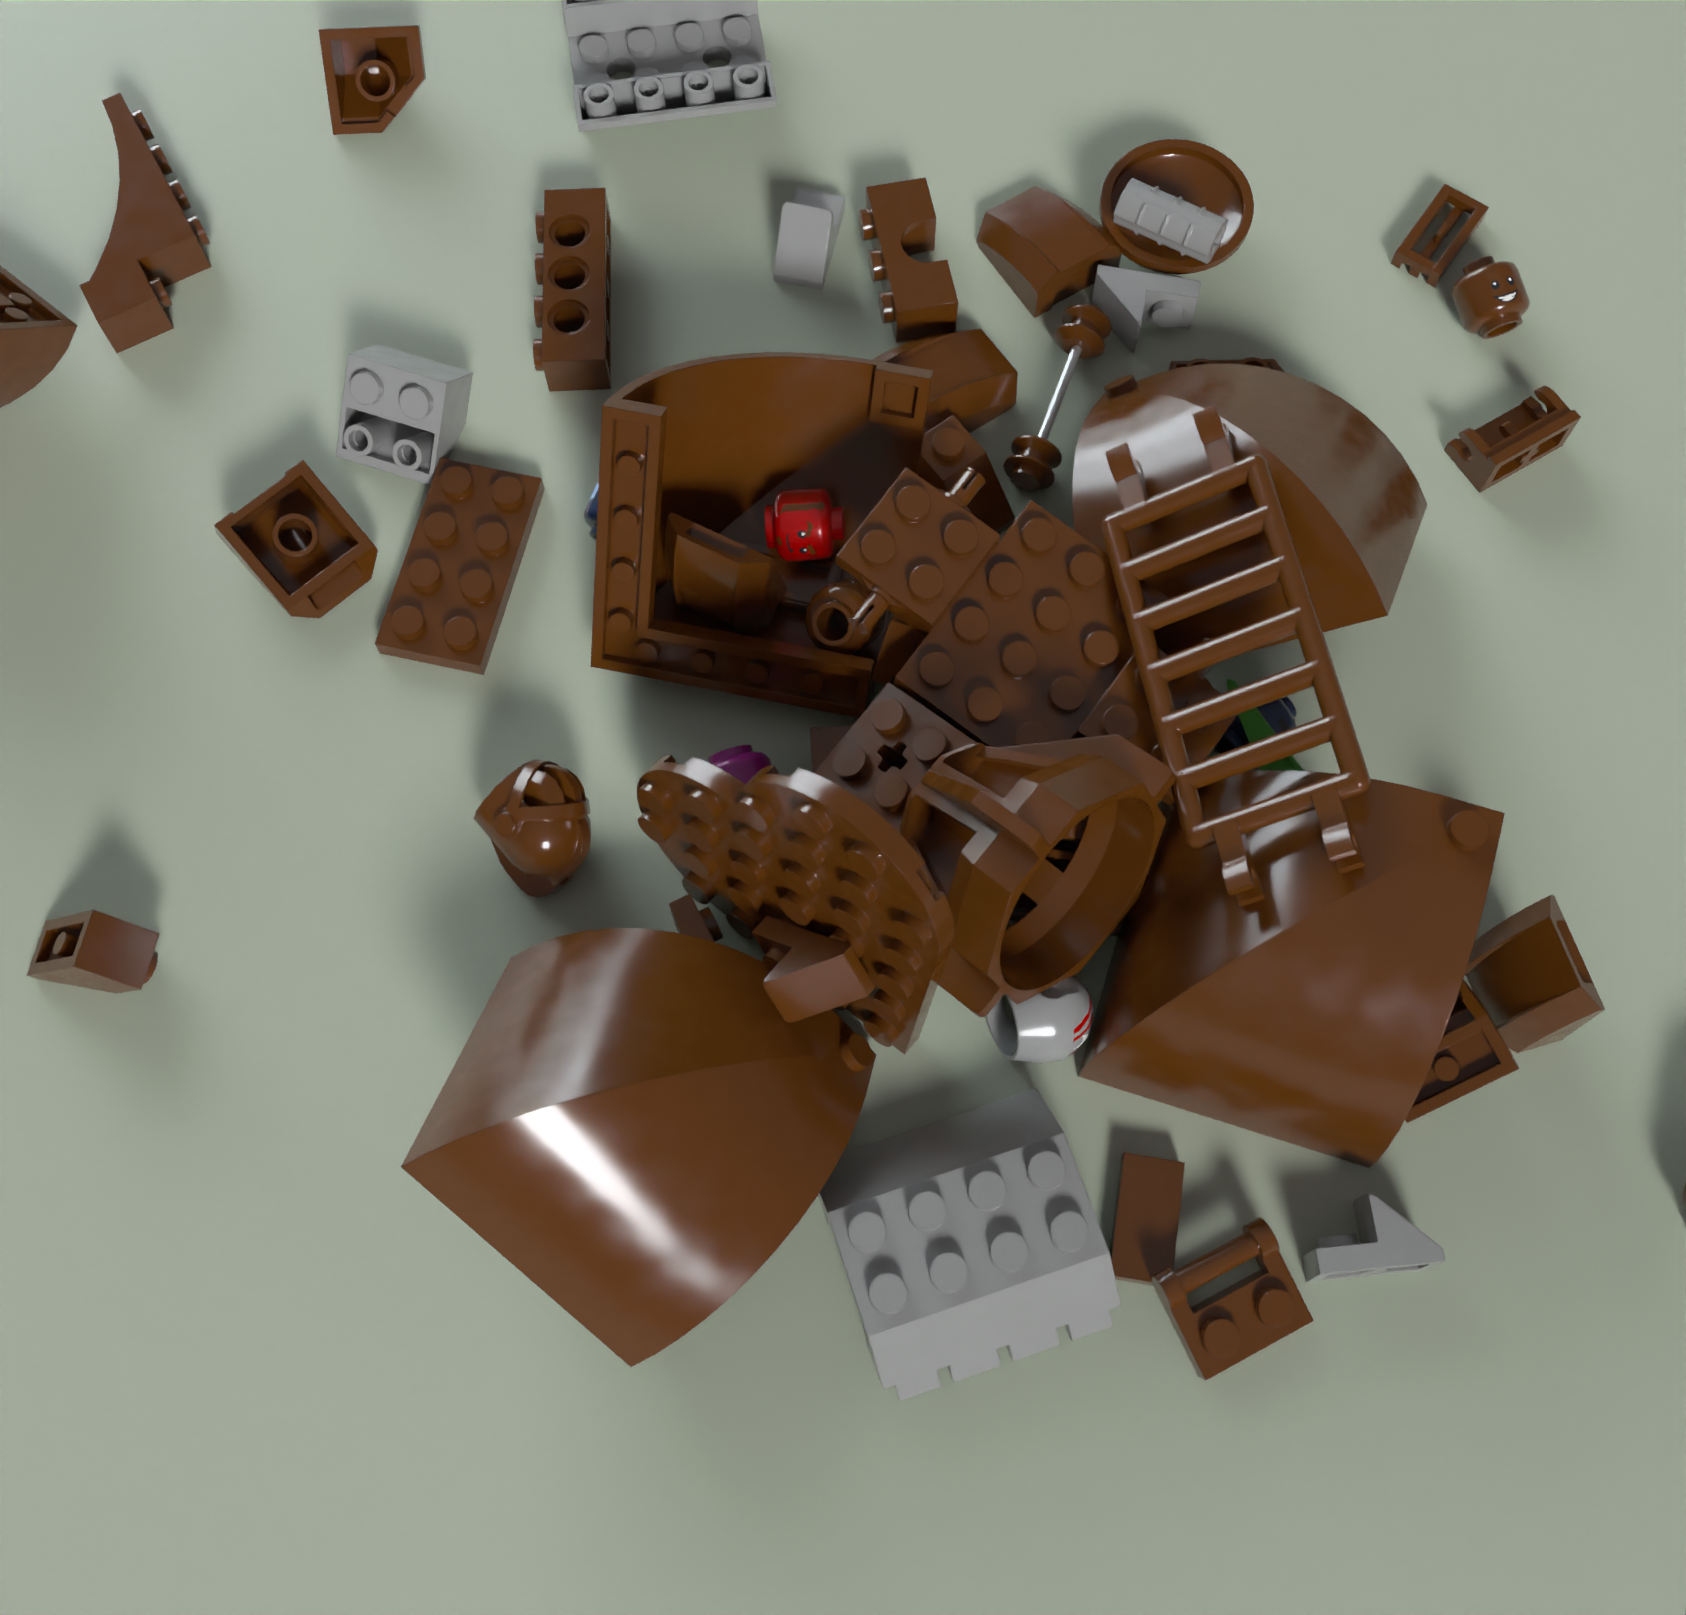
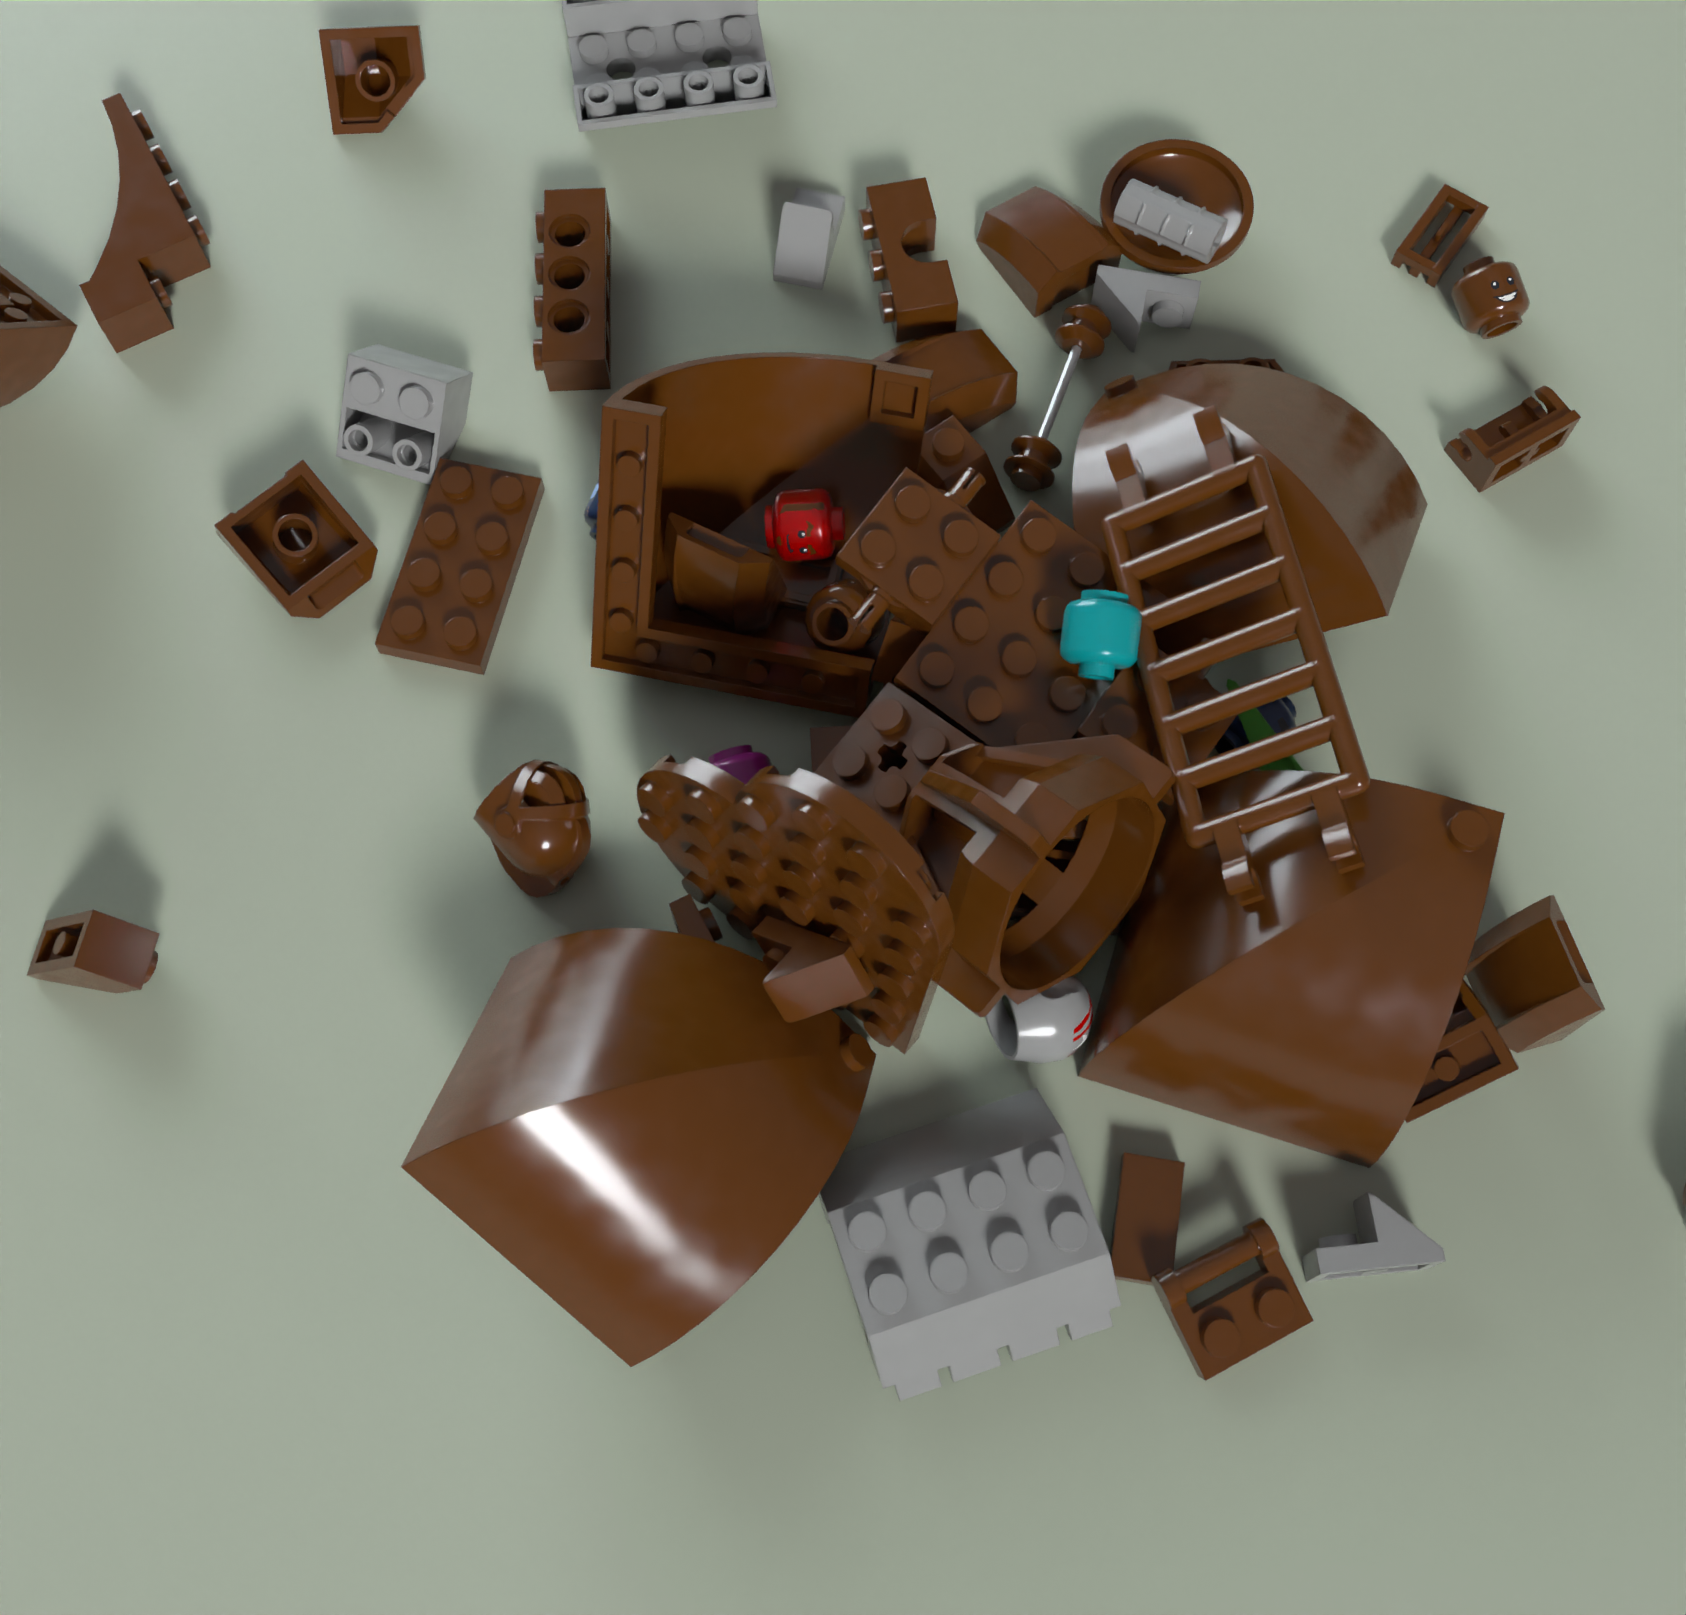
none -> teal head [1060,590,1142,680]

